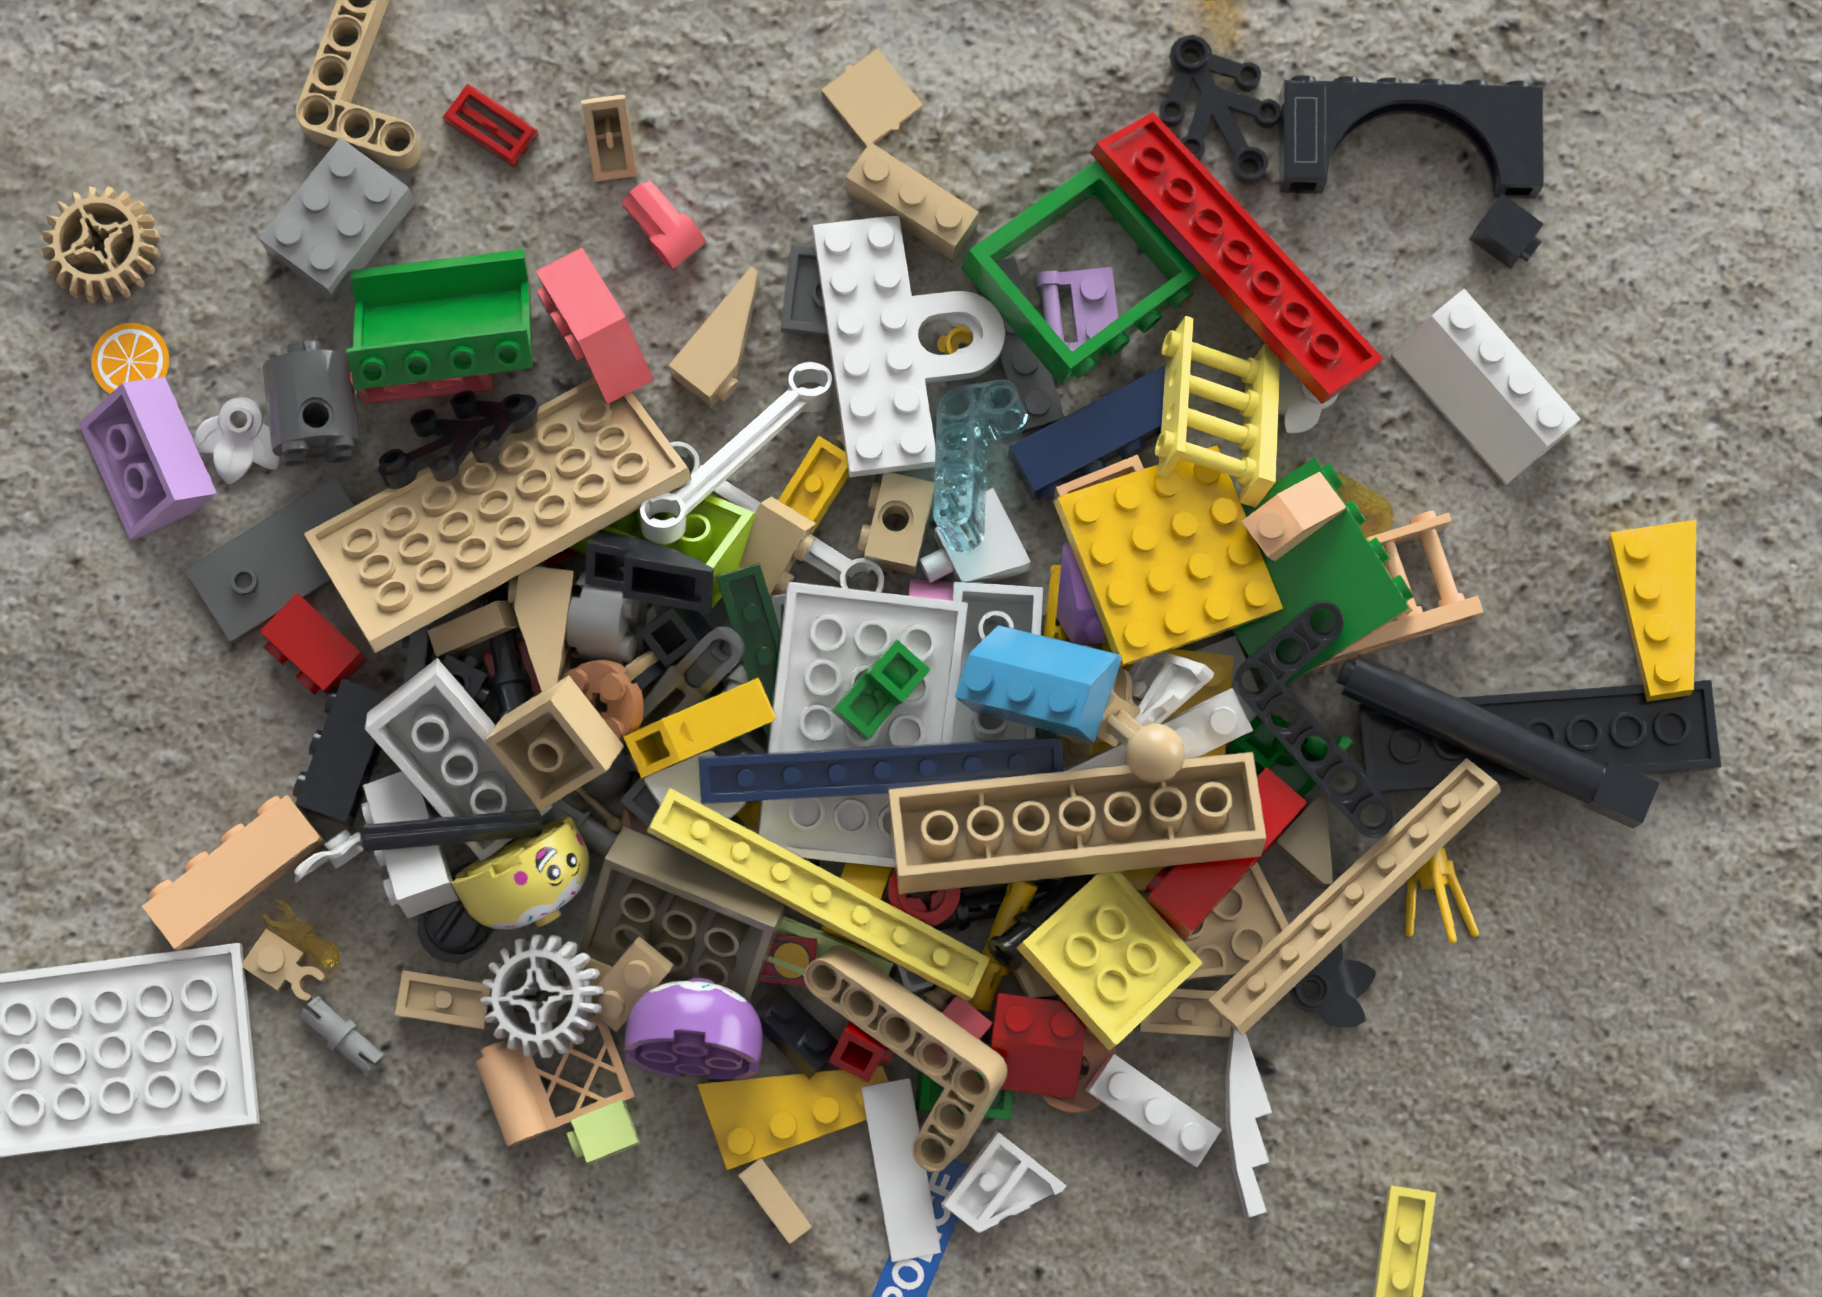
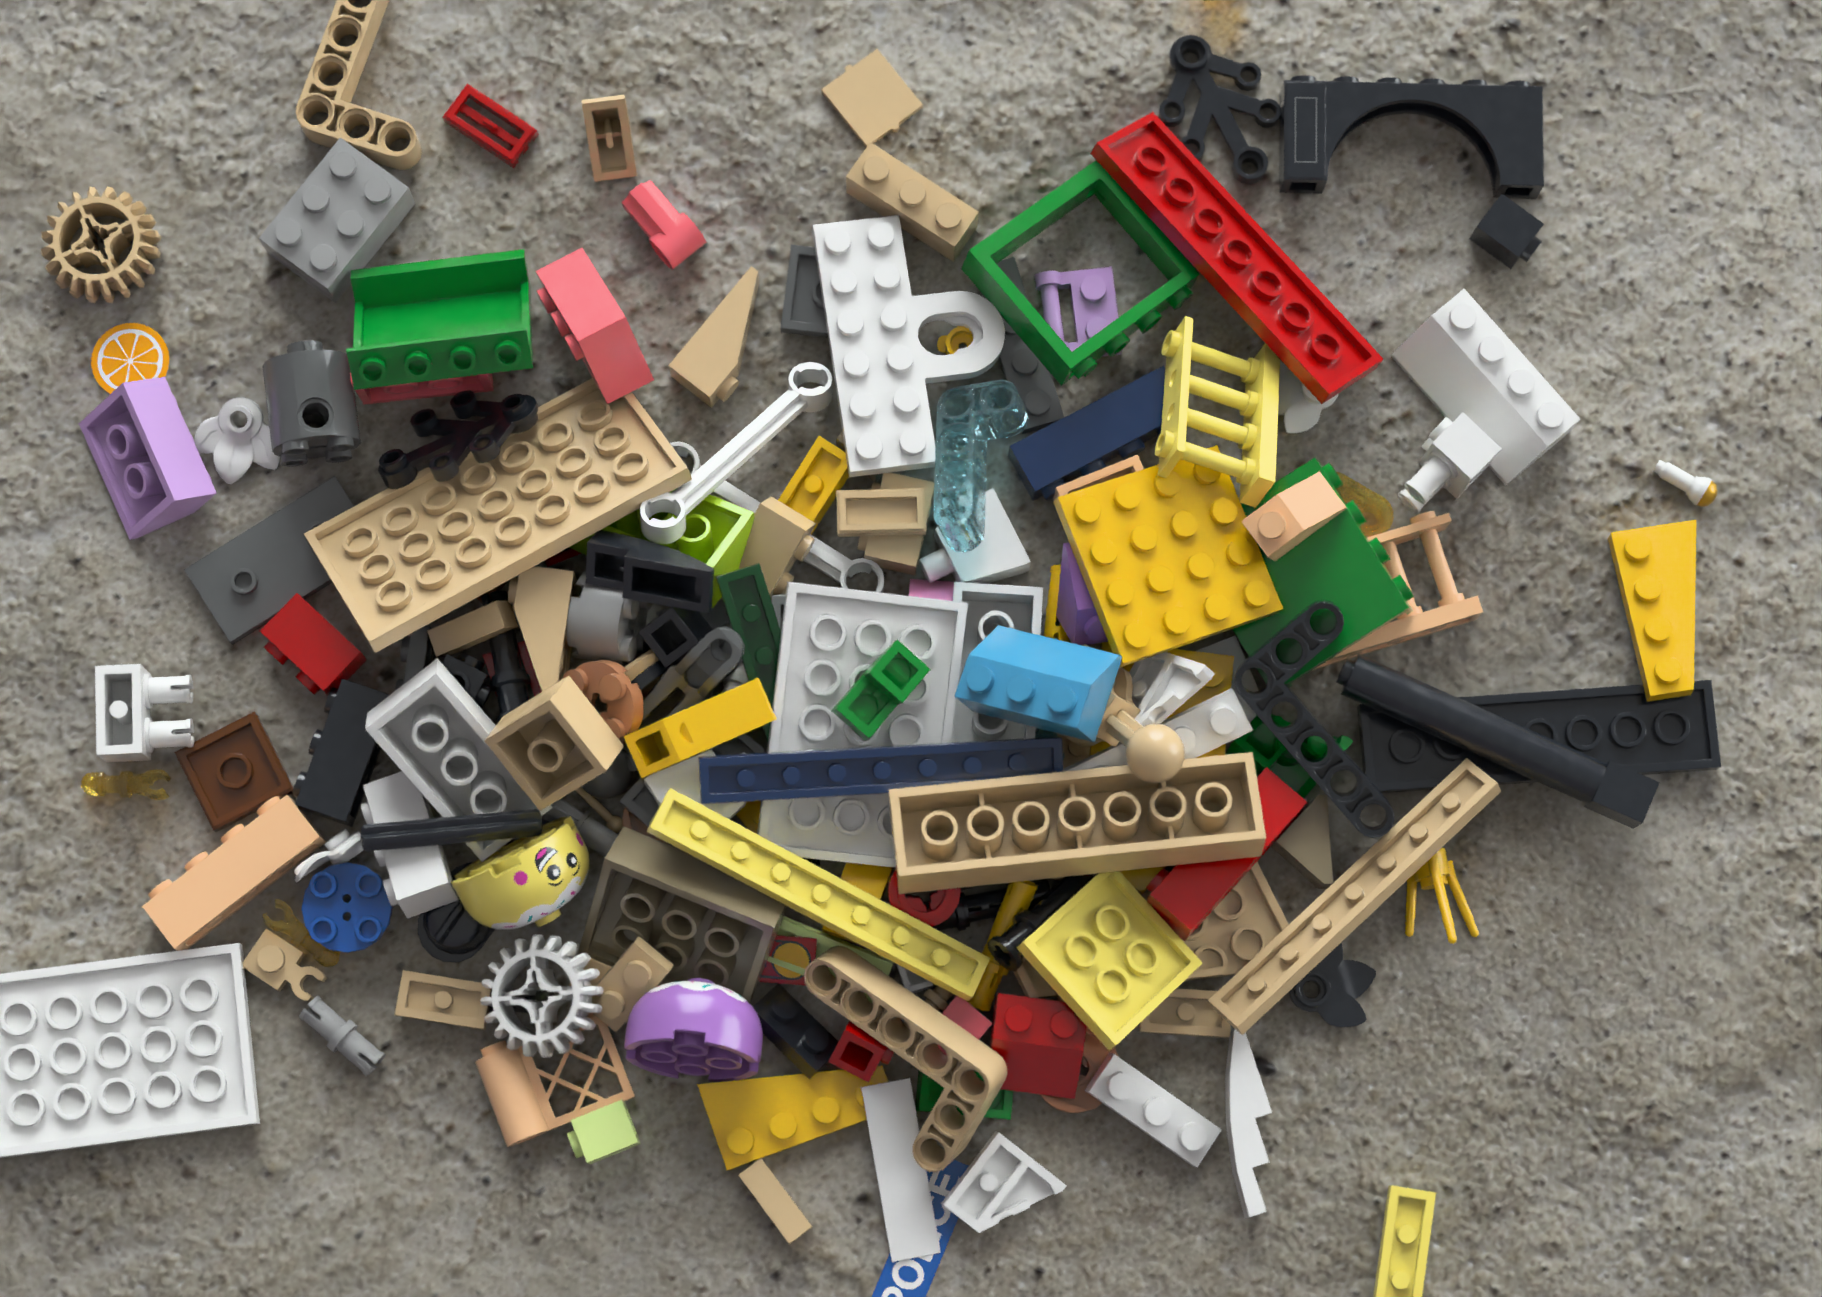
none -> clear yellow piece [81,769,171,800]
none -> white brick [95,664,194,763]
none -> reddish brown tile [175,711,294,832]
none -> blue plate [301,862,393,953]
none -> tan tile [836,488,926,537]
none -> white brick [1398,412,1502,514]
none -> white piece [1653,460,1718,507]

